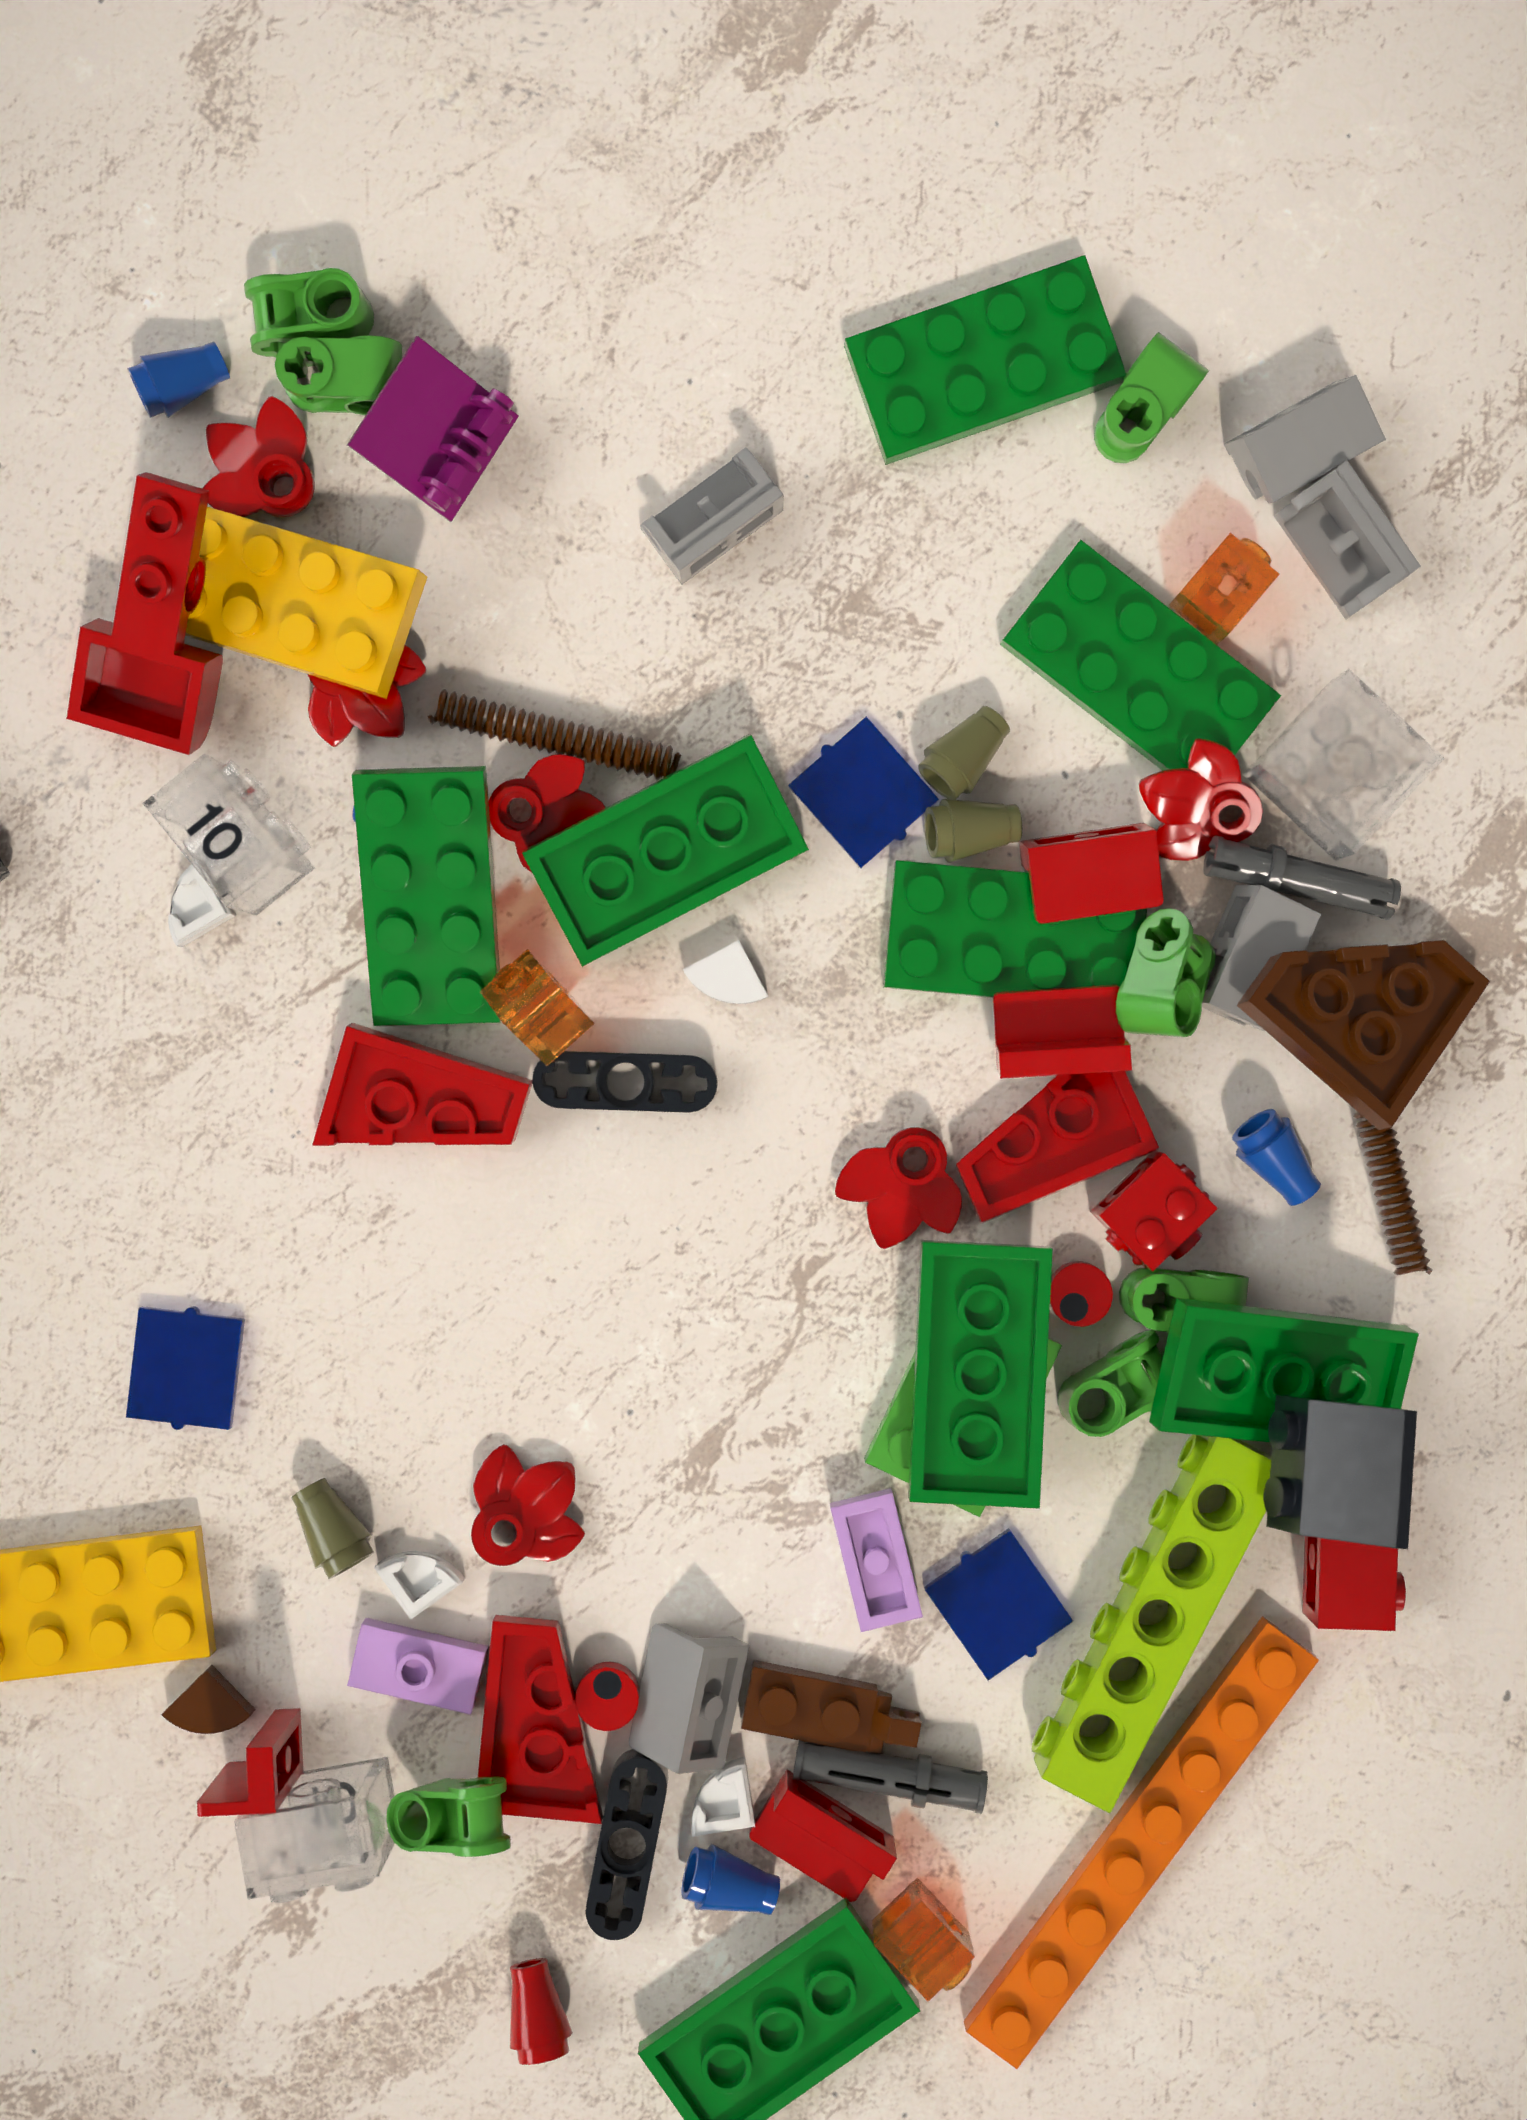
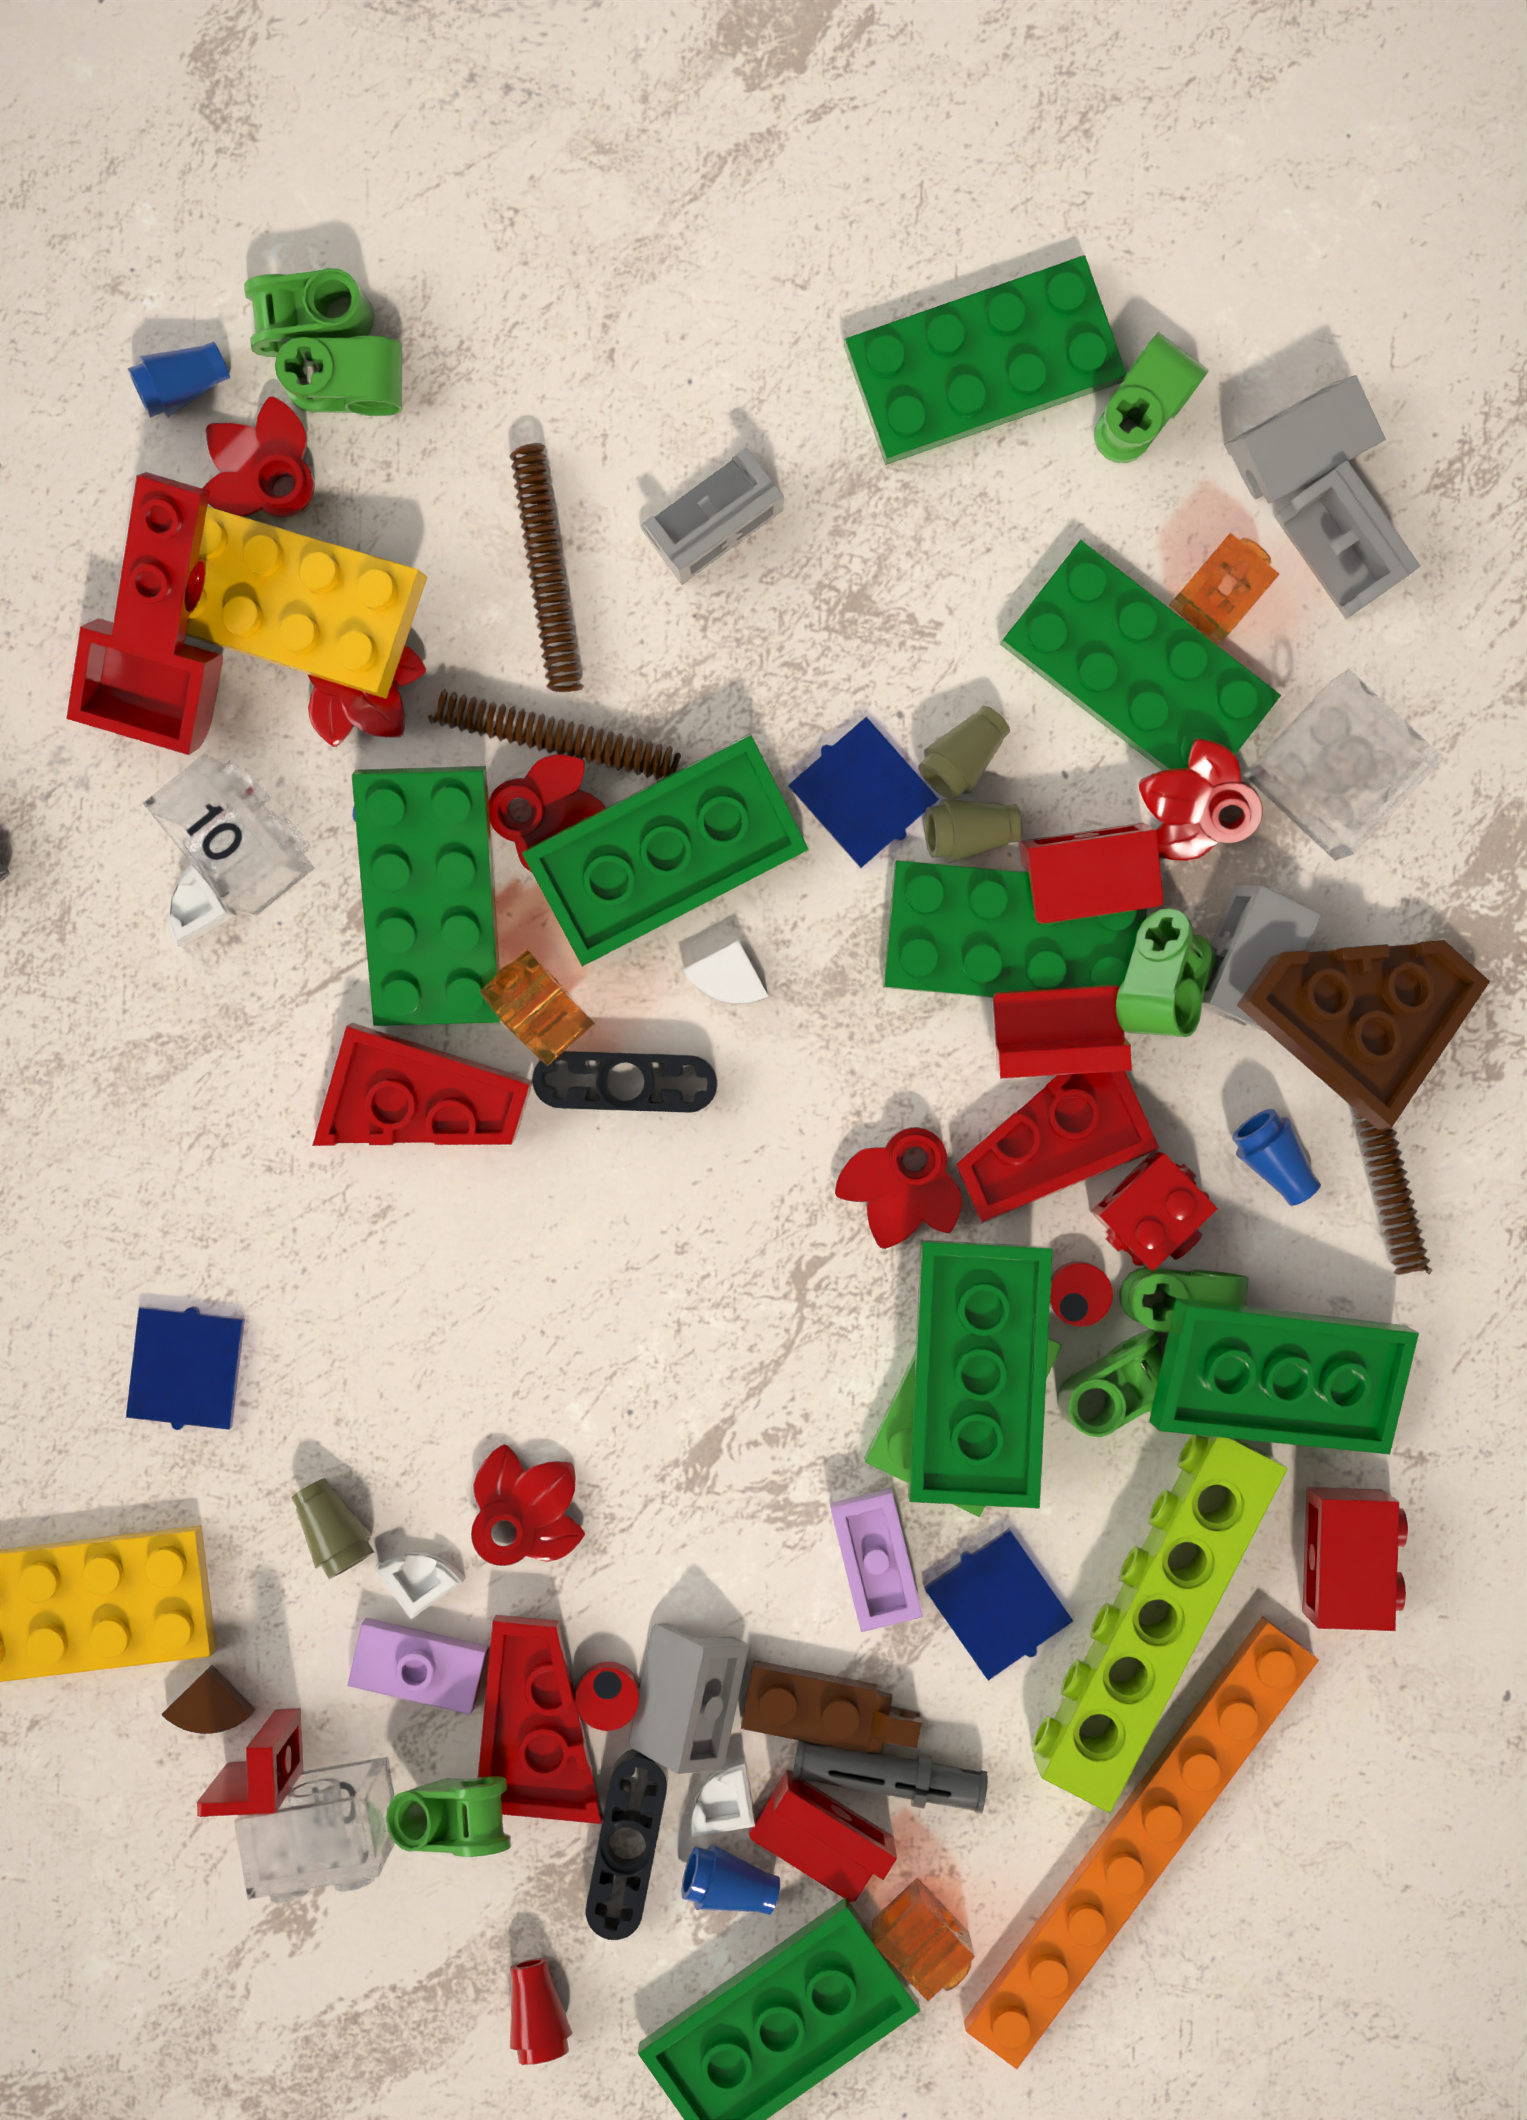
magenta hinge [347,336,519,522] -> none
dark grey pin [1203,835,1401,920] -> none
black slope [1263,1395,1417,1549] -> none
none -> reddish brown piece [509,443,584,692]

